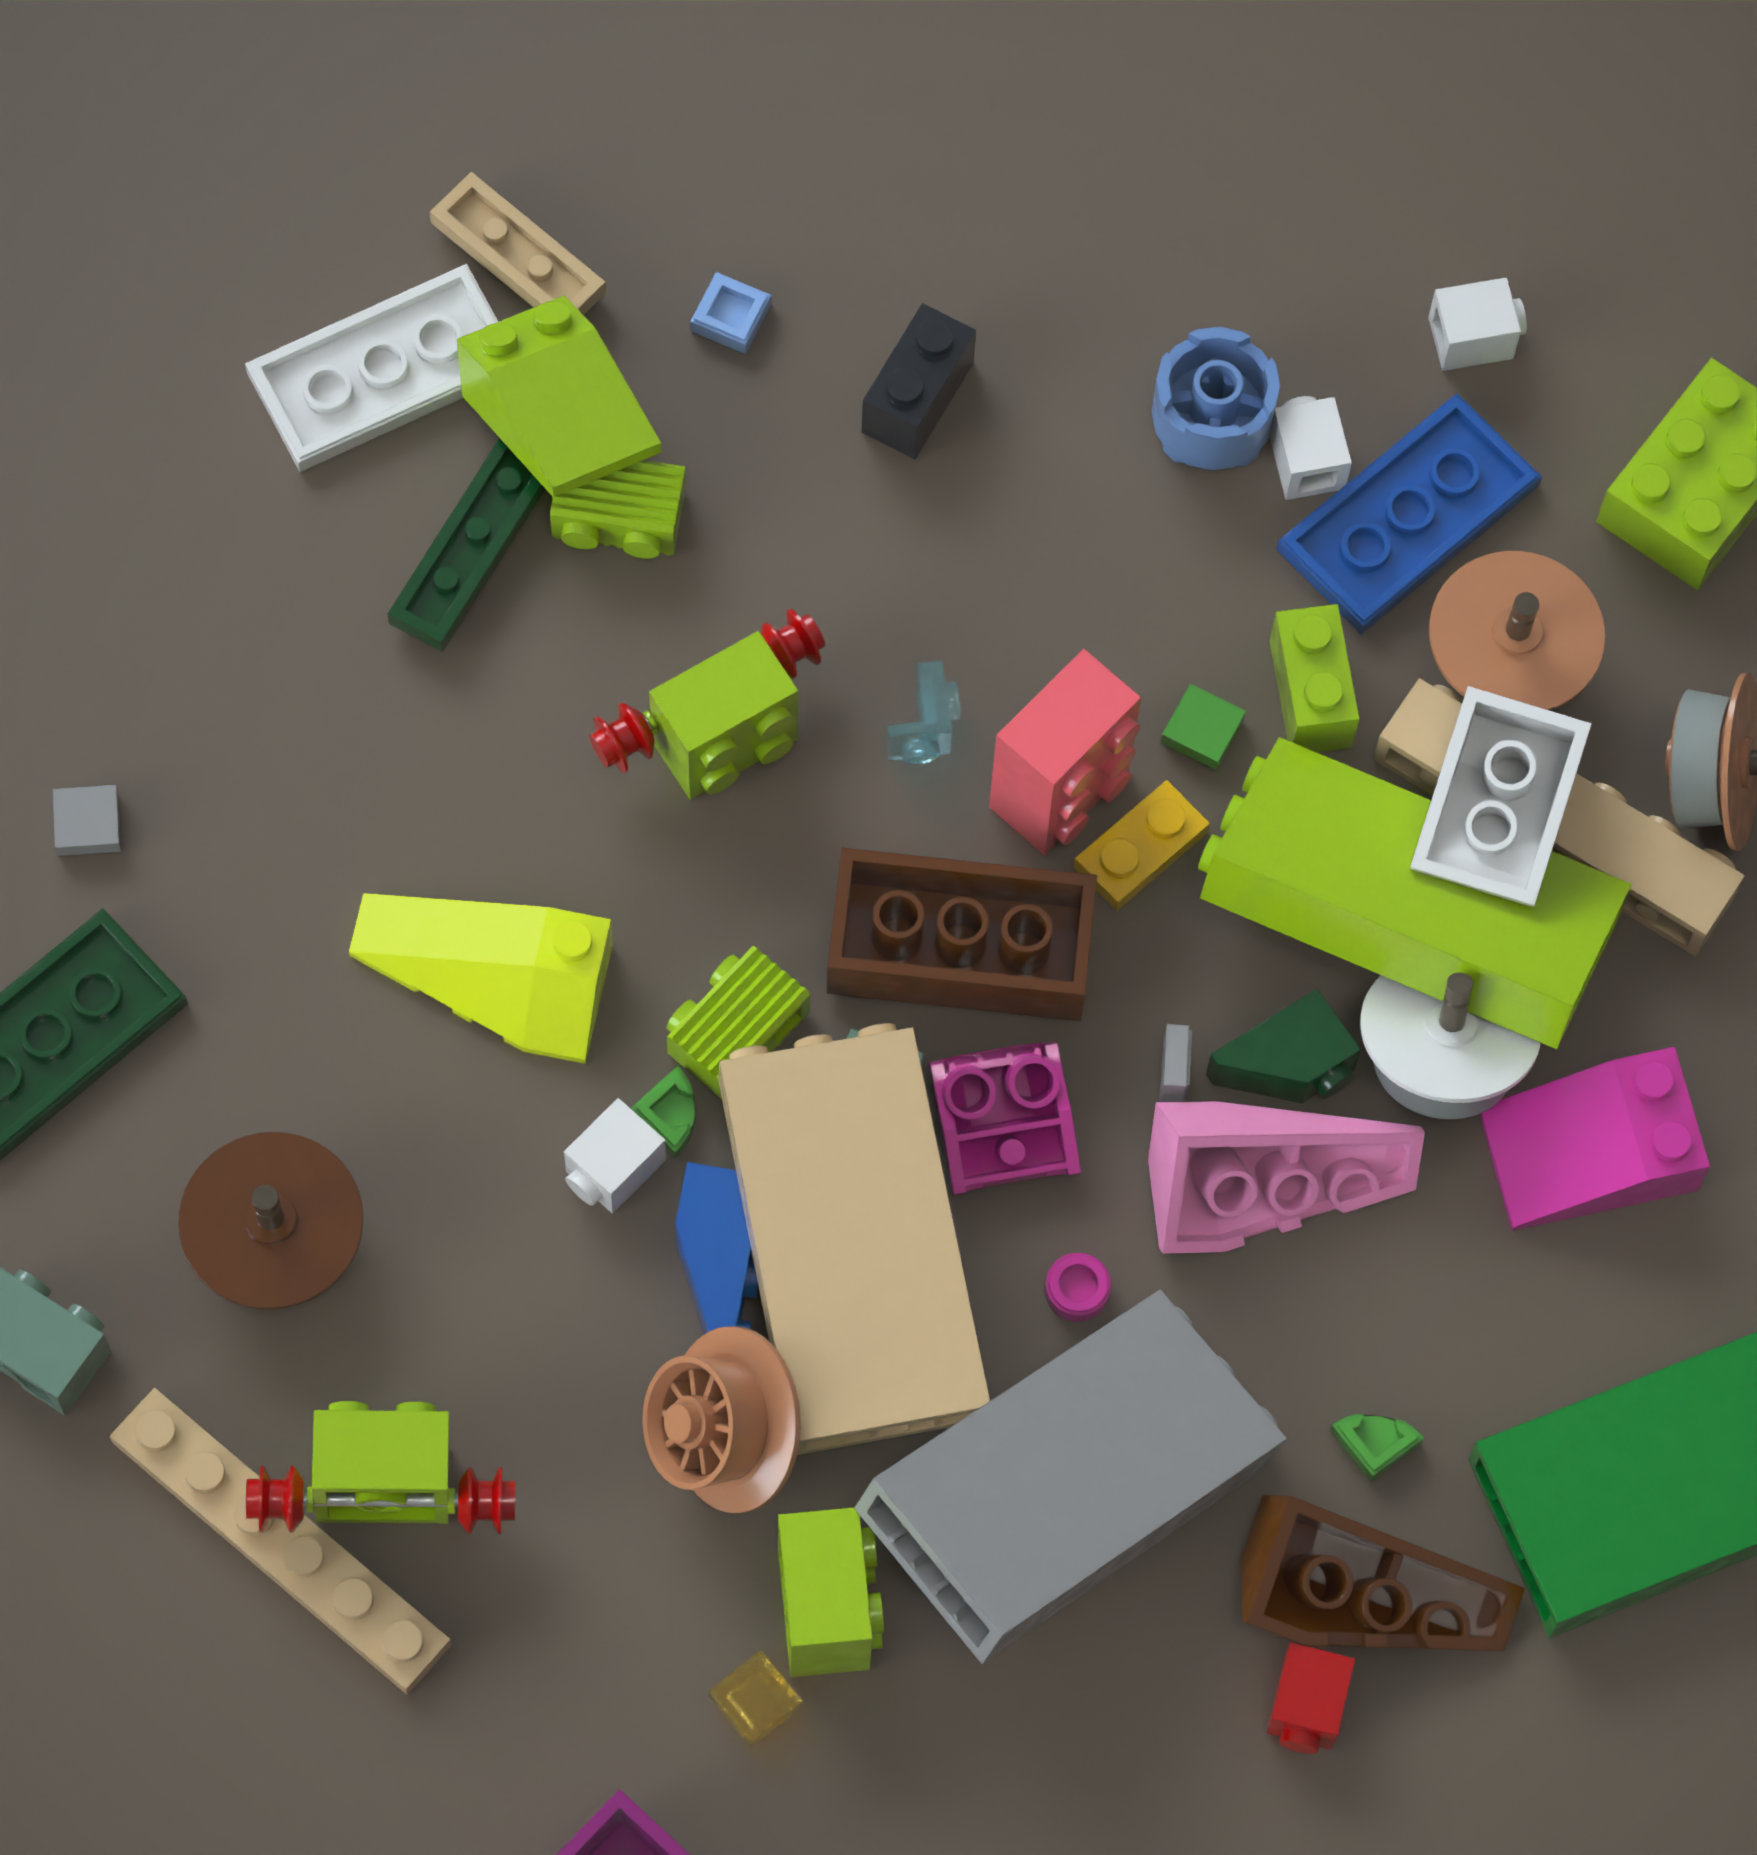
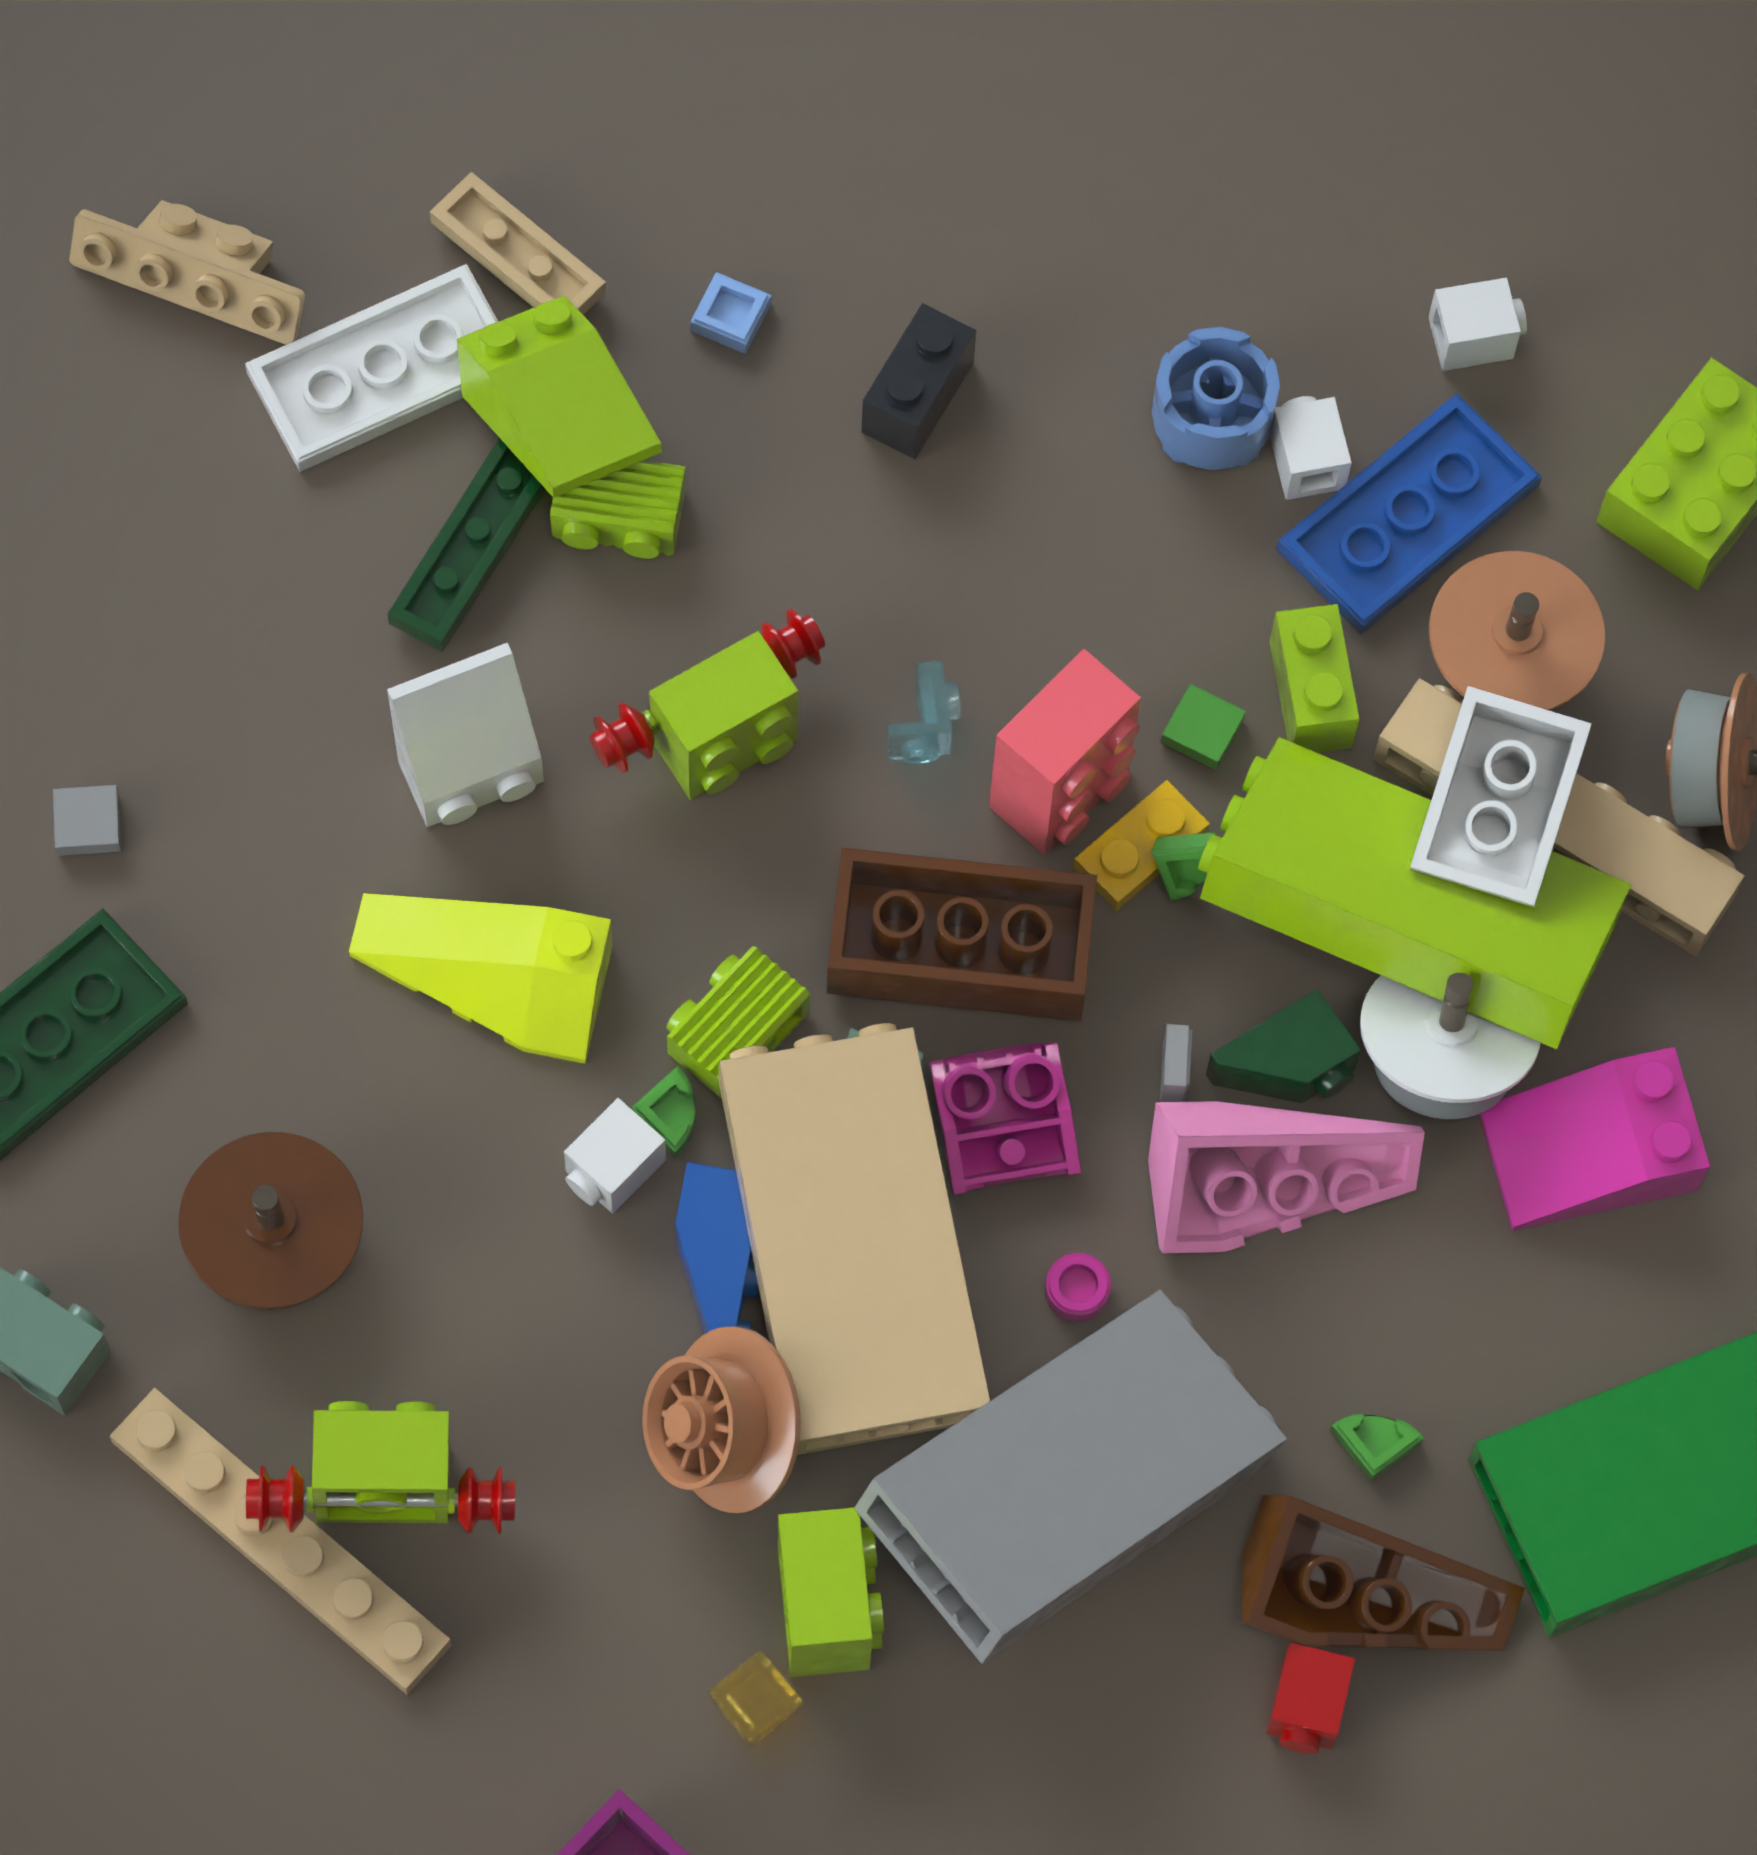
none -> tan bracket [69,200,305,345]
none -> white slope [387,642,544,827]
none -> bright green tile [1151,832,1217,900]

